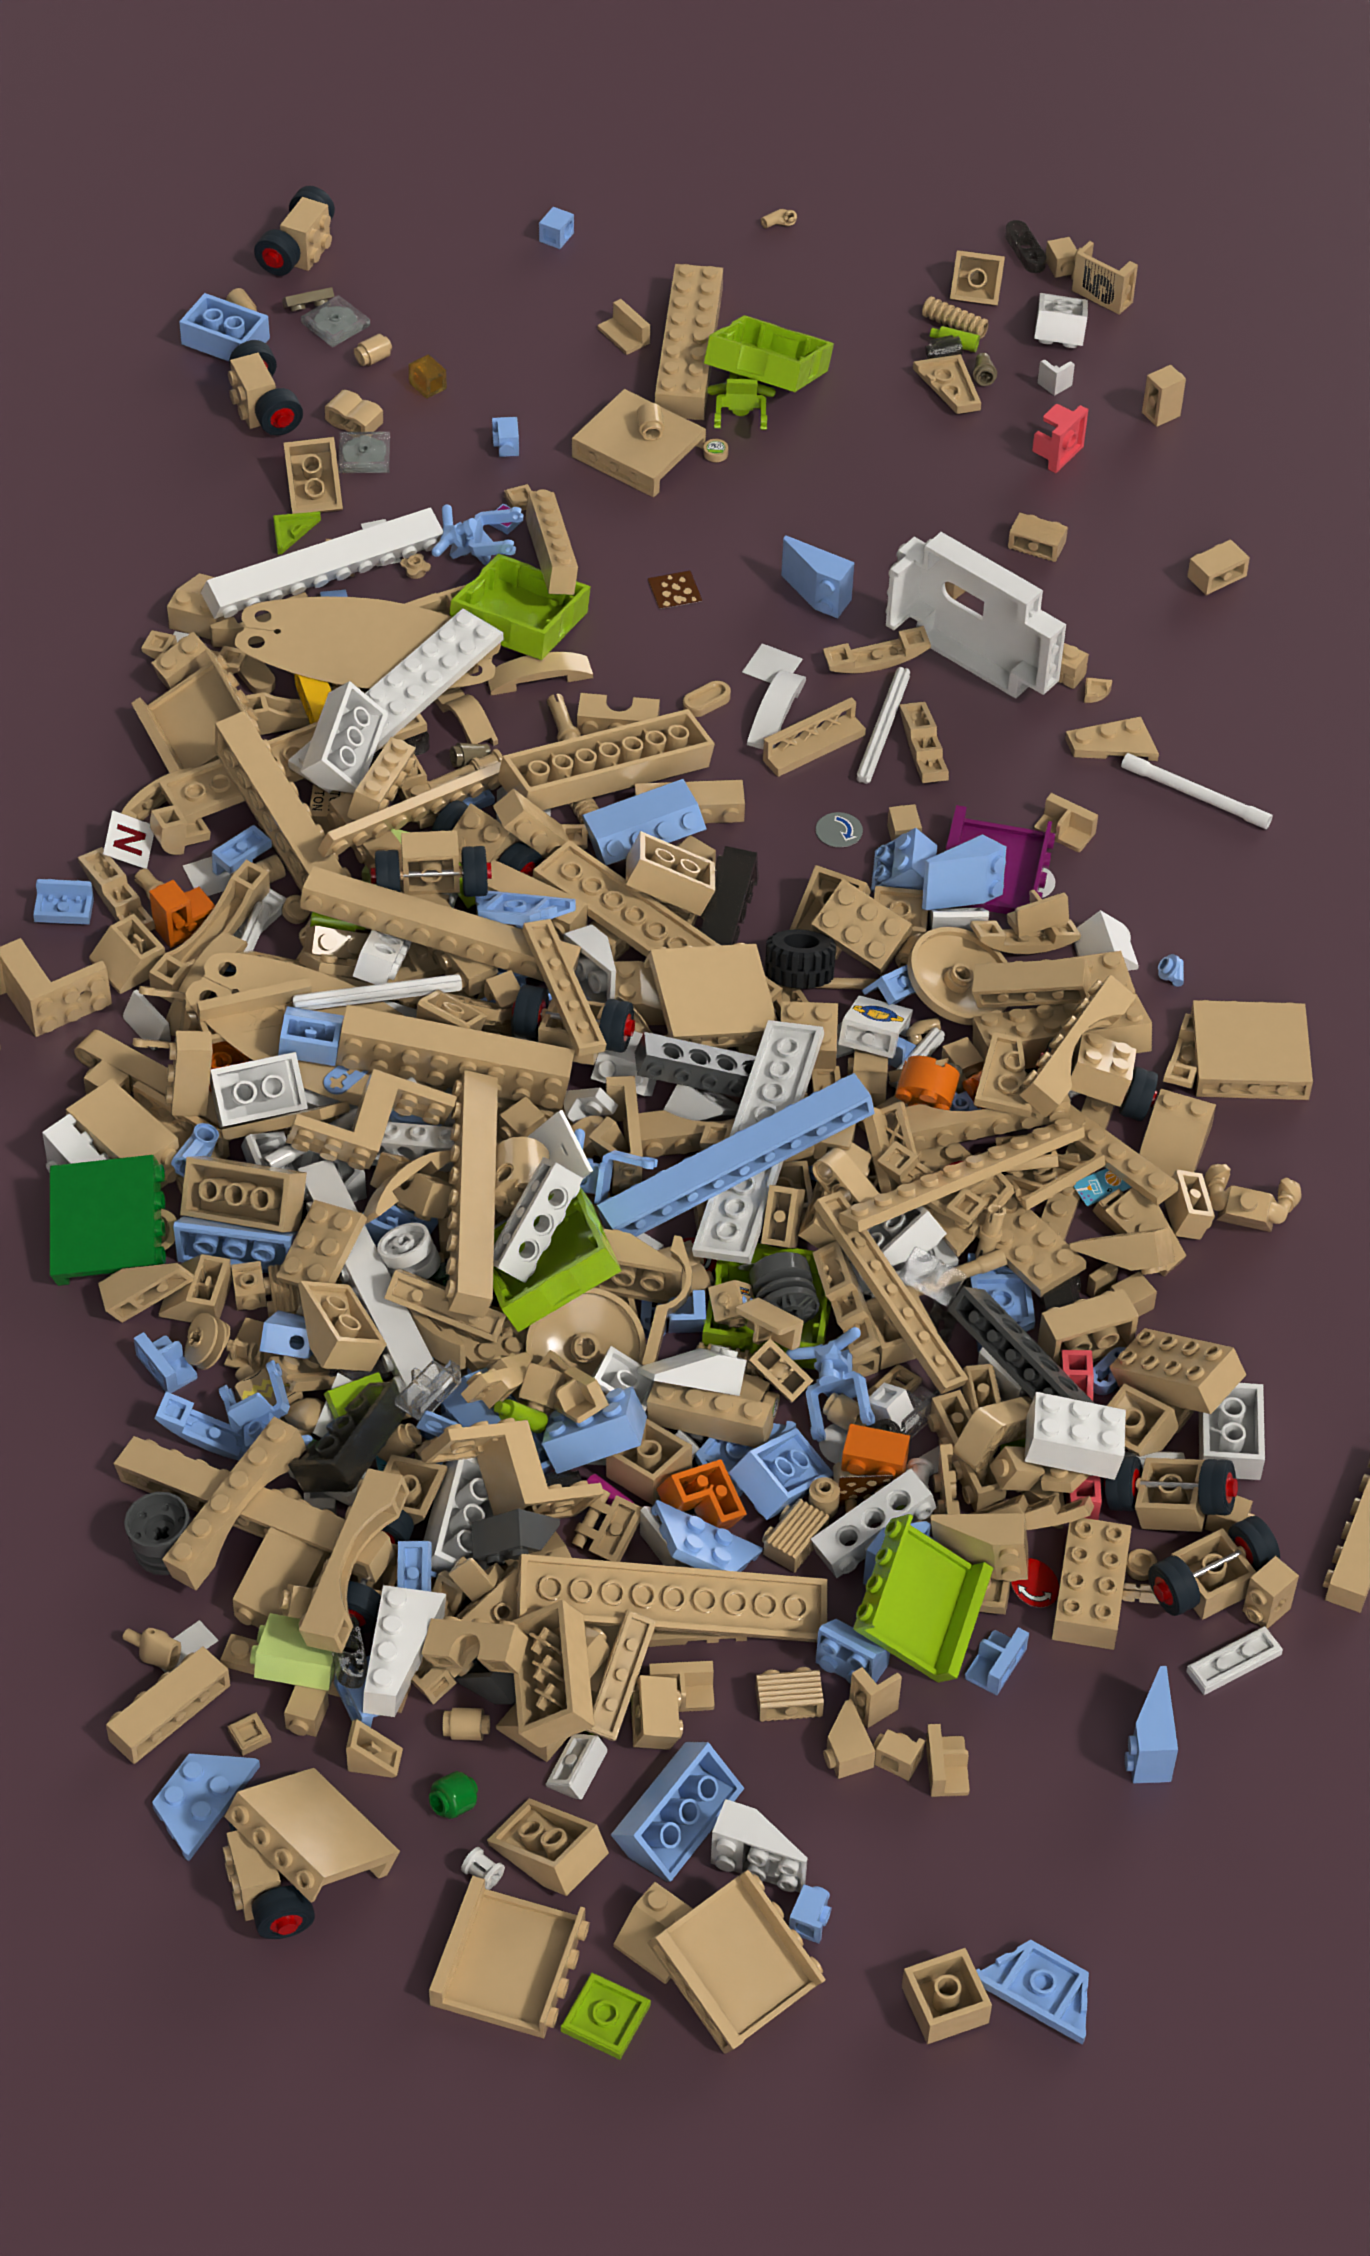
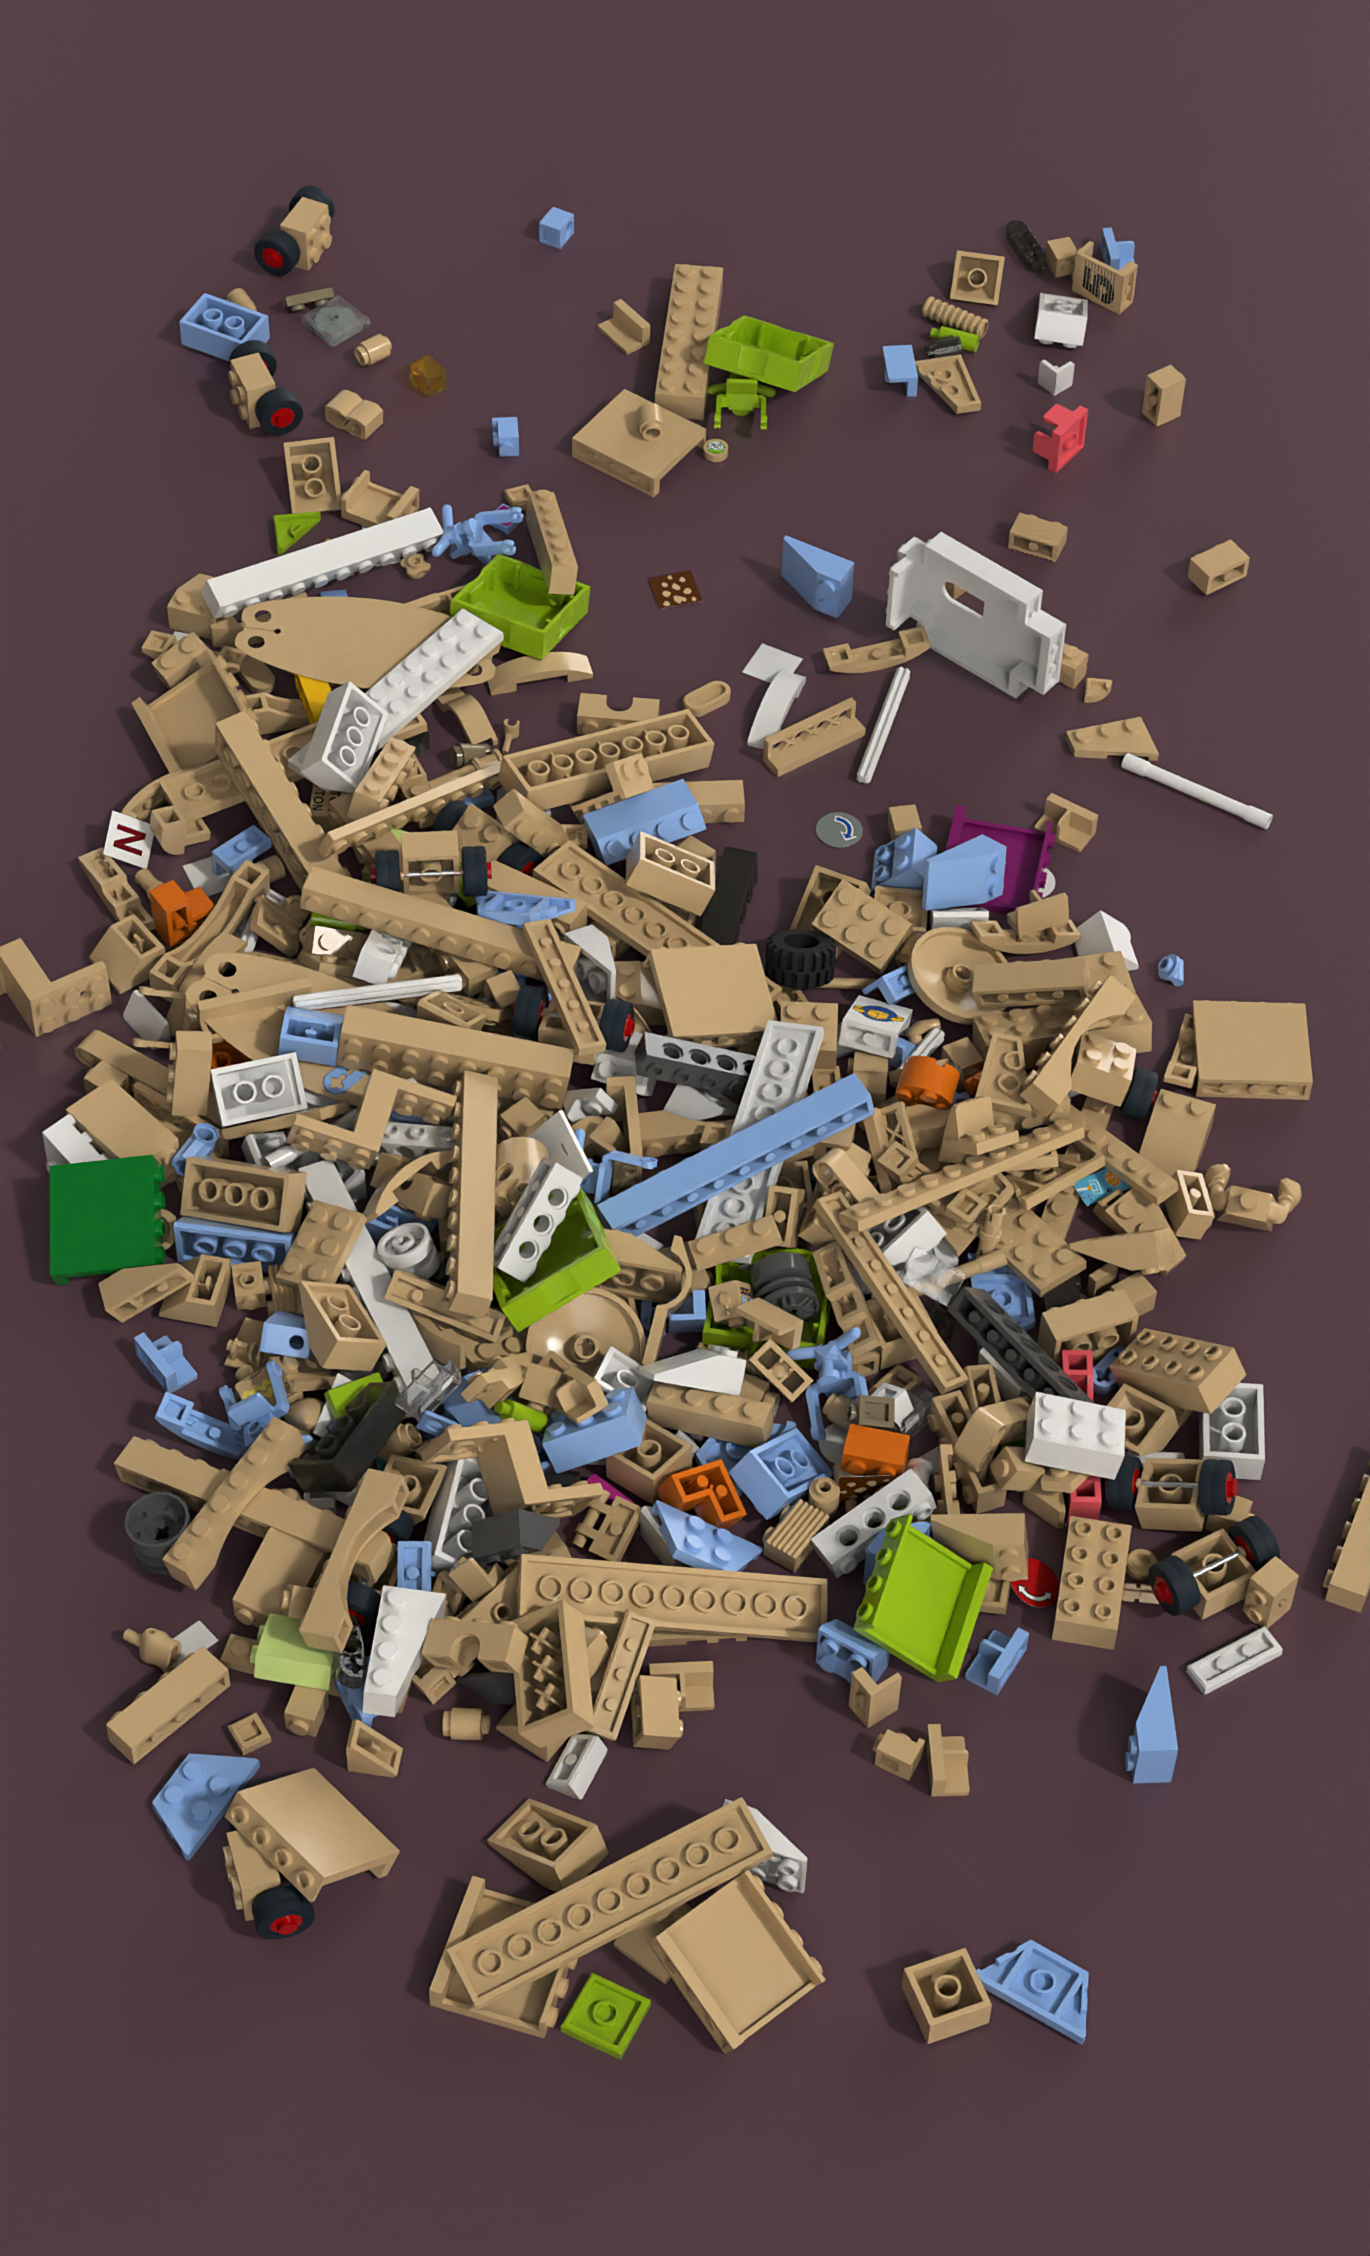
light blue bracket [33,879,94,925] -> none
tan piece [184,1313,230,1370] -> none
clear piece [339,432,390,473] -> none
green head [429,1771,478,1819] -> none
white bush [461,1847,505,1890] -> none
tan pin [547,694,581,742] -> none
light blue slope [611,1742,745,1882] -> none
tan brick [755,1667,824,1722] -> none
tan arm [761,209,797,229] -> none
light blue brick [789,1884,832,1944] -> none
tan slope [823,1699,875,1779] -> none
tan slope [899,702,949,783] -> none
tan slope [970,1494,1094,1530] -> none
dark tan cone [973,353,997,386] -> none
none -> tan plate [249,894,303,957]
none -> tan panel [339,470,420,528]
none -> tan plate [446,1797,773,2010]
none -> tan hand [502,719,520,754]
none -> tan plate [572,753,654,814]
none -> tan plate [688,1215,783,1271]
none -> dark tan bracket [846,1395,895,1431]
none -> light blue panel [882,345,918,397]
none -> tan piece [938,1096,1019,1164]
none -> light blue panel [1100,227,1135,270]

